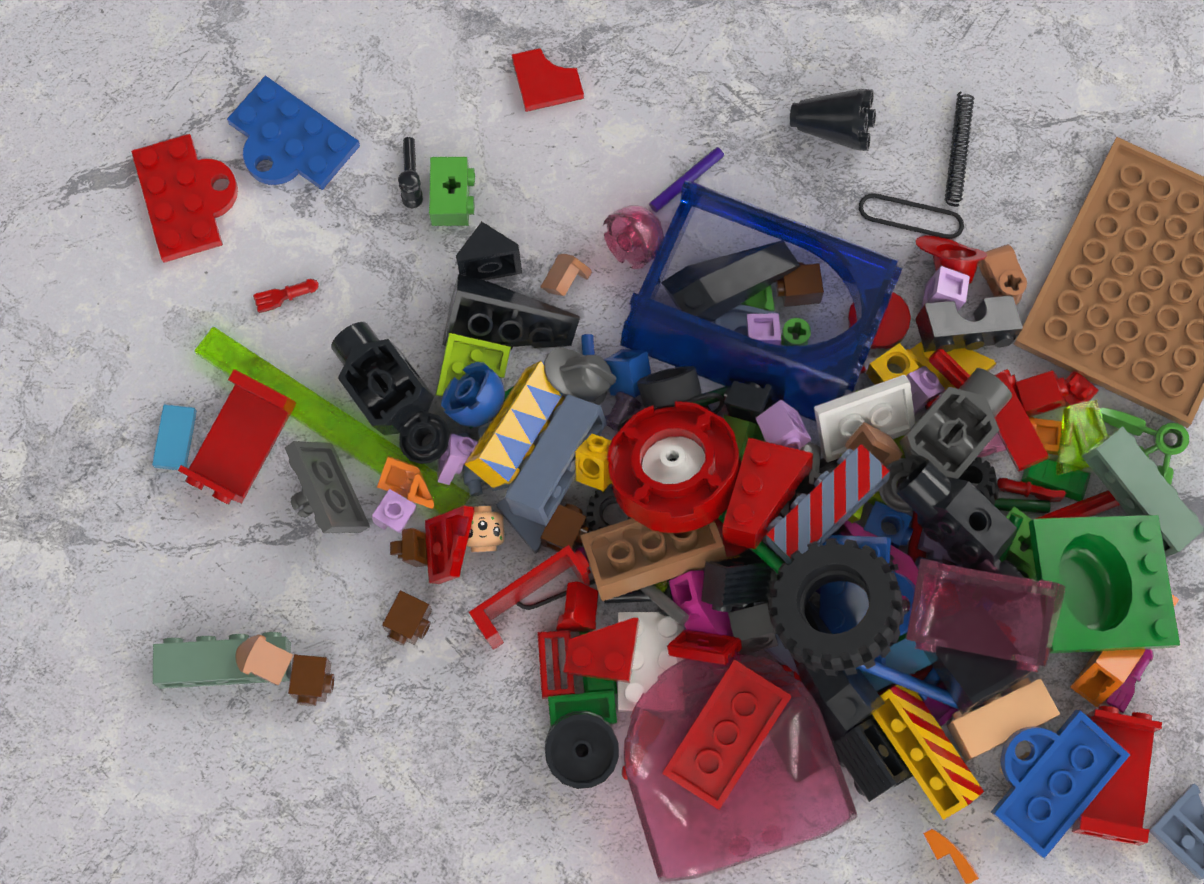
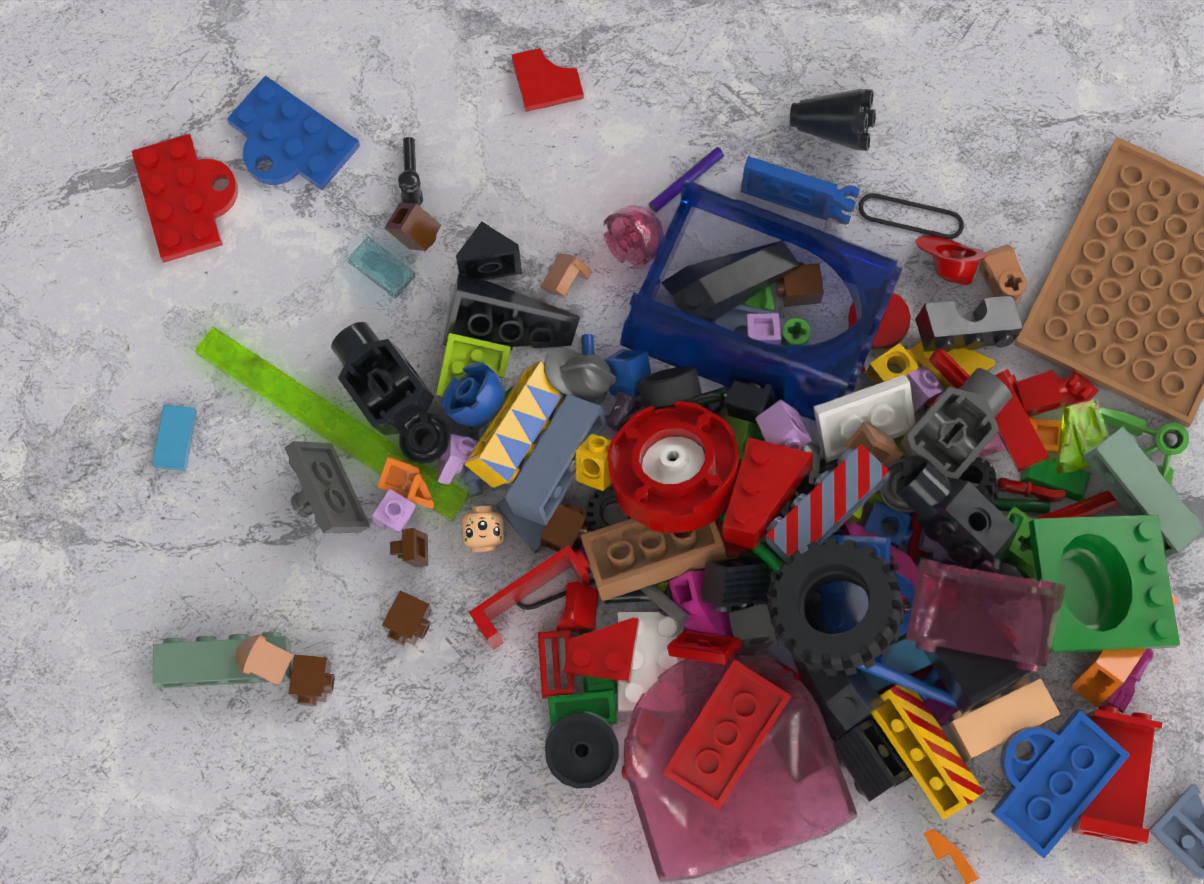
red panel [178,369,297,505] -> none
red piece [253,279,319,313] -> none
red wing [425,506,474,584] -> none
bright green brick [429,157,475,226] -> none
lavender brick [921,266,970,311] -> none
black piece [944,91,975,207] -> none
none -> clear light blue plate [347,236,416,299]
none -> reddish brown brick [384,203,442,251]
none -> blue tile [740,156,860,225]

